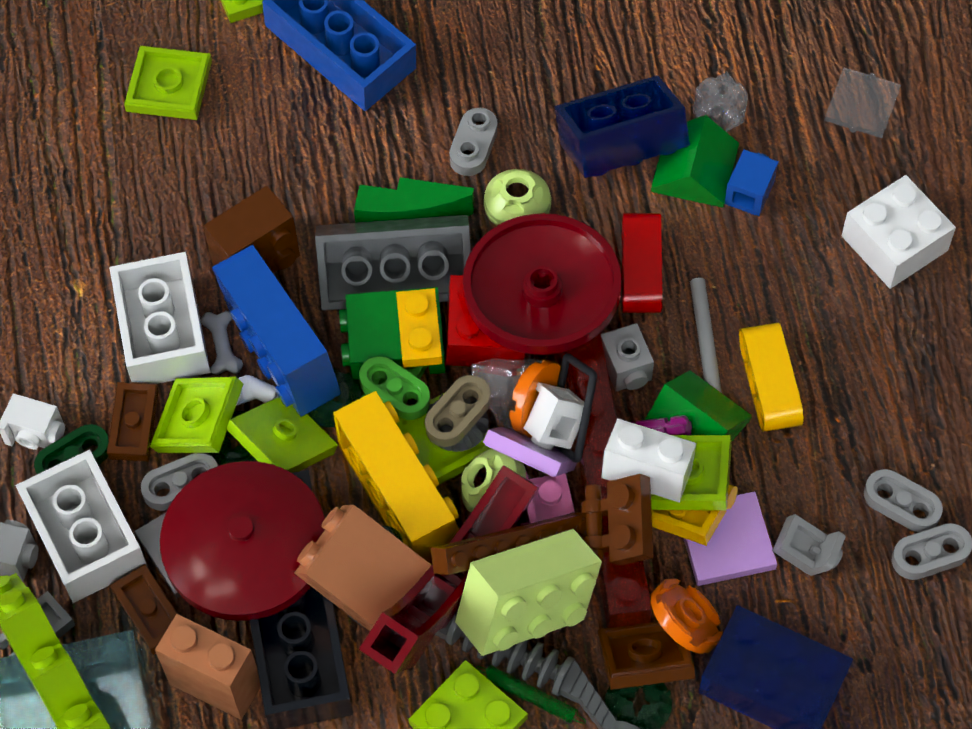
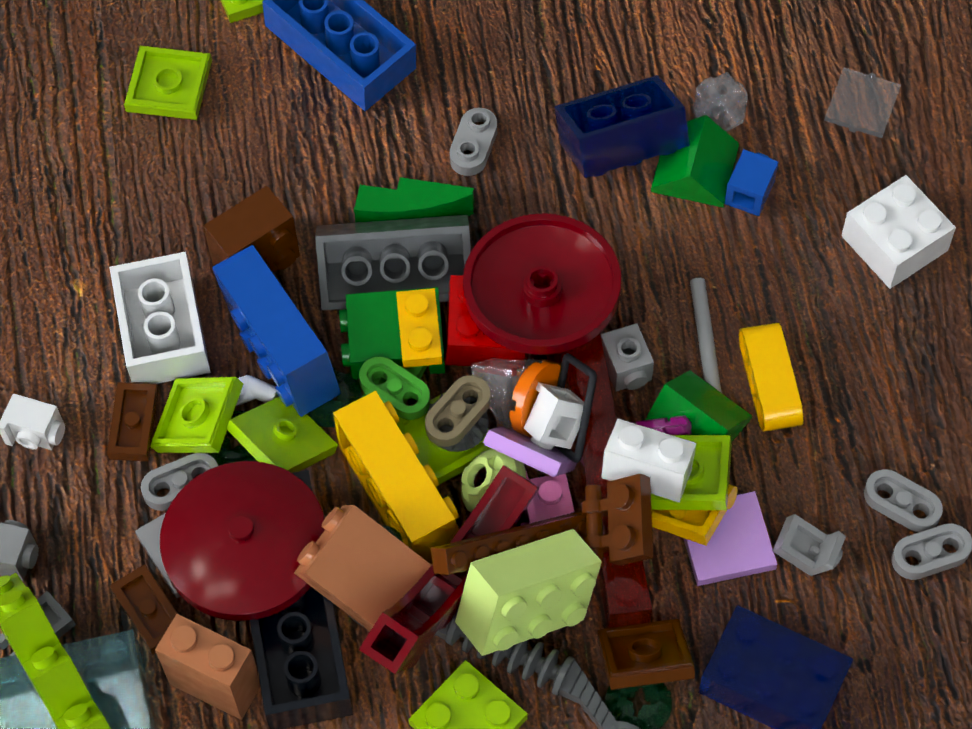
white brick [15,450,148,603] -> none
dark green plate [34,424,109,474] -> none
light grey piece [201,310,243,375] -> none
green piece [476,665,586,724] -> none
yellowish green piece [484,169,551,226] -> none
red beam [622,213,662,313] -> none
orange tile [650,578,723,654] -> none

